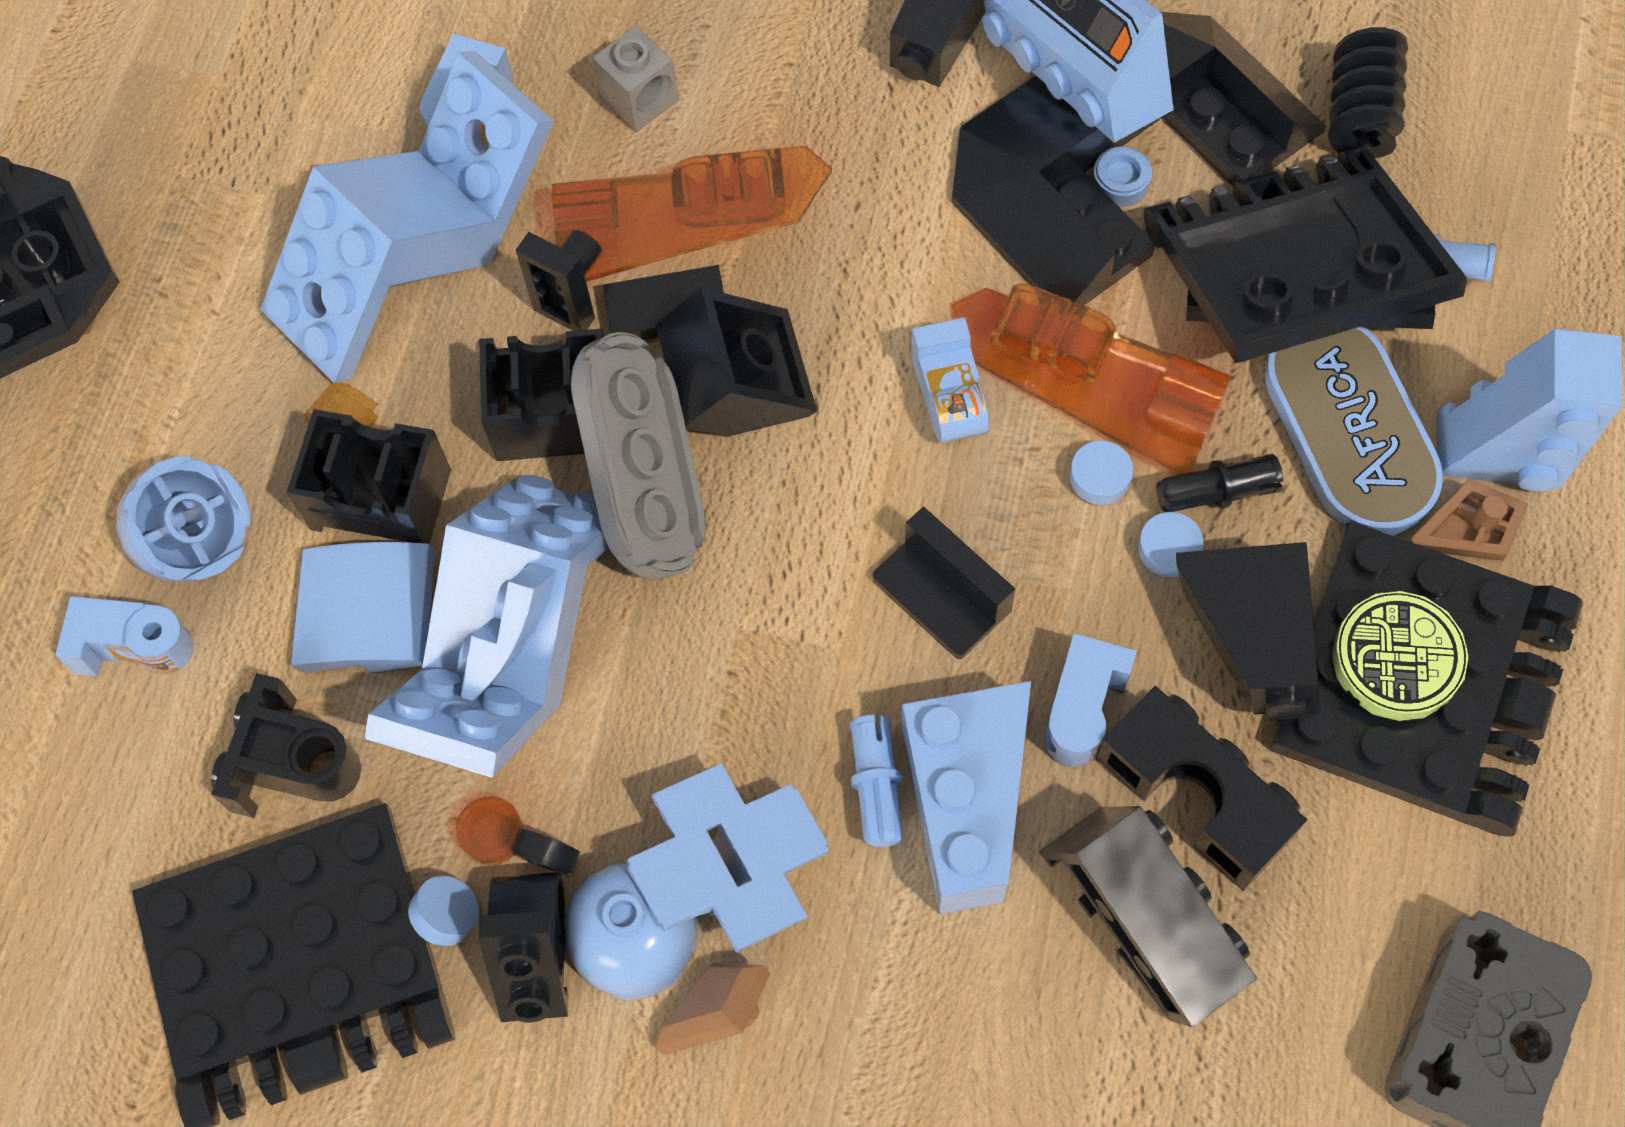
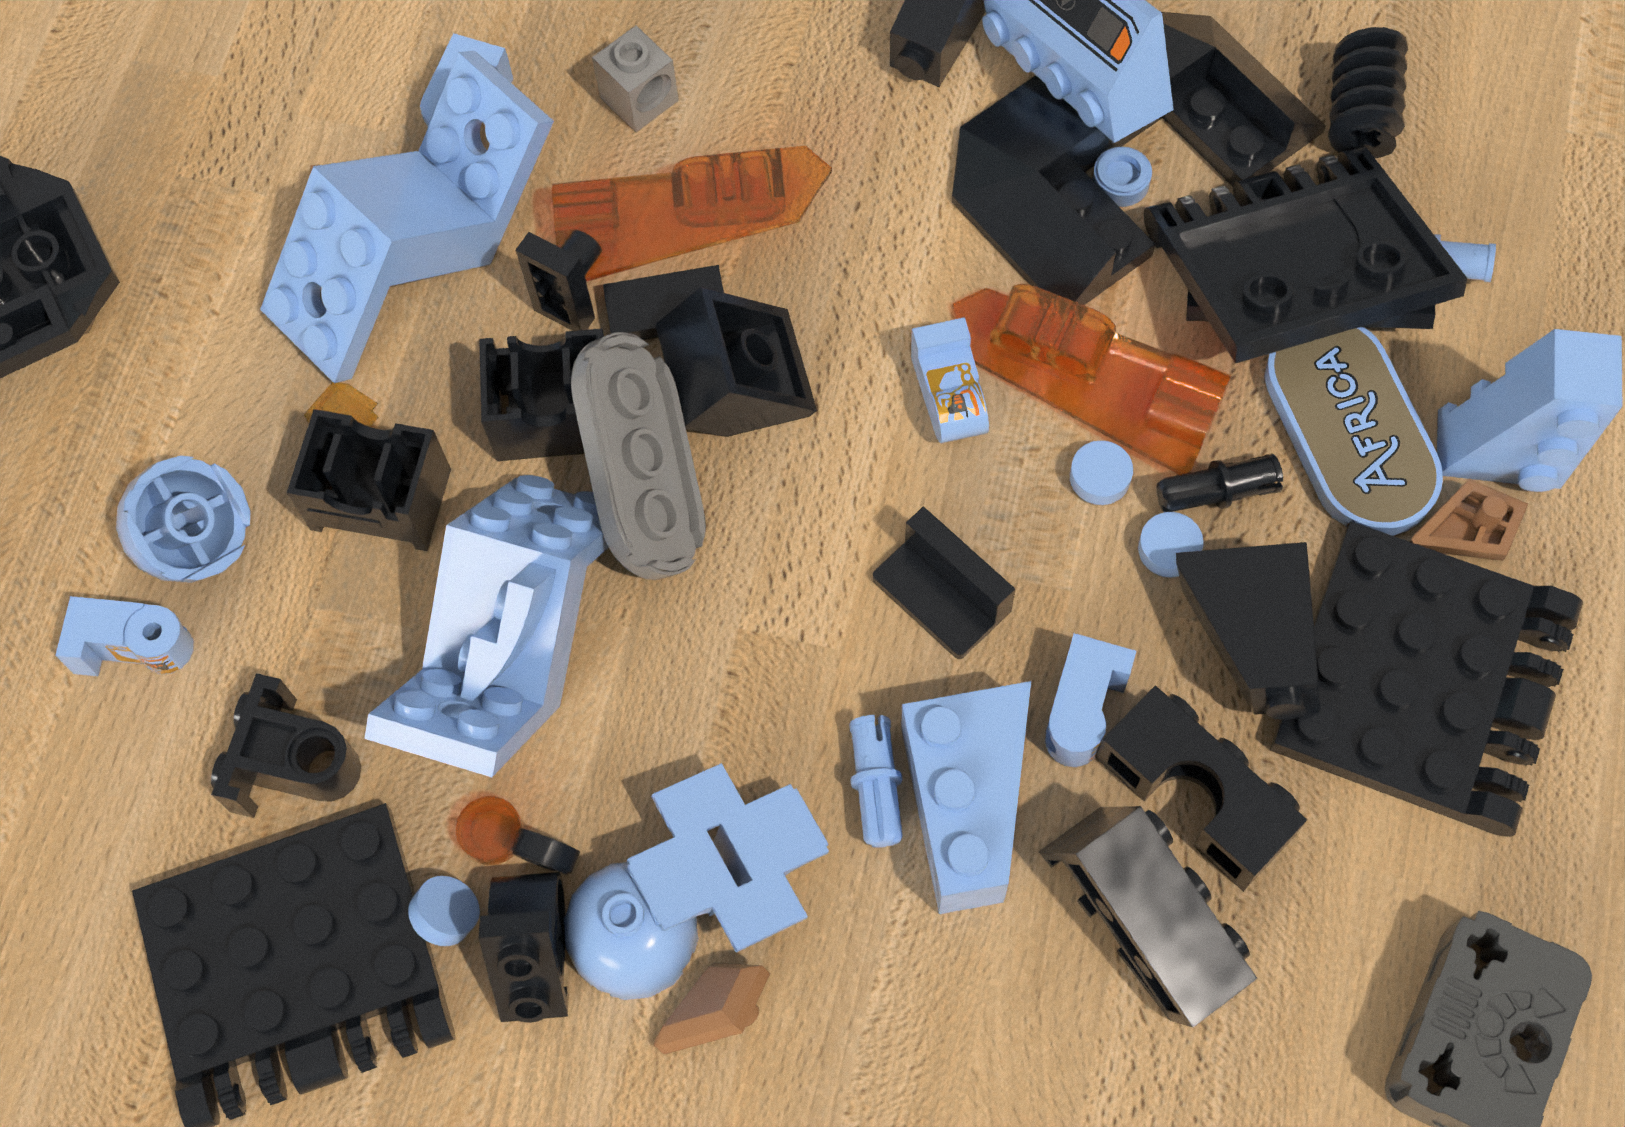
light blue slope [291,542,435,673] -> none
tile [1332,591,1469,721] -> none

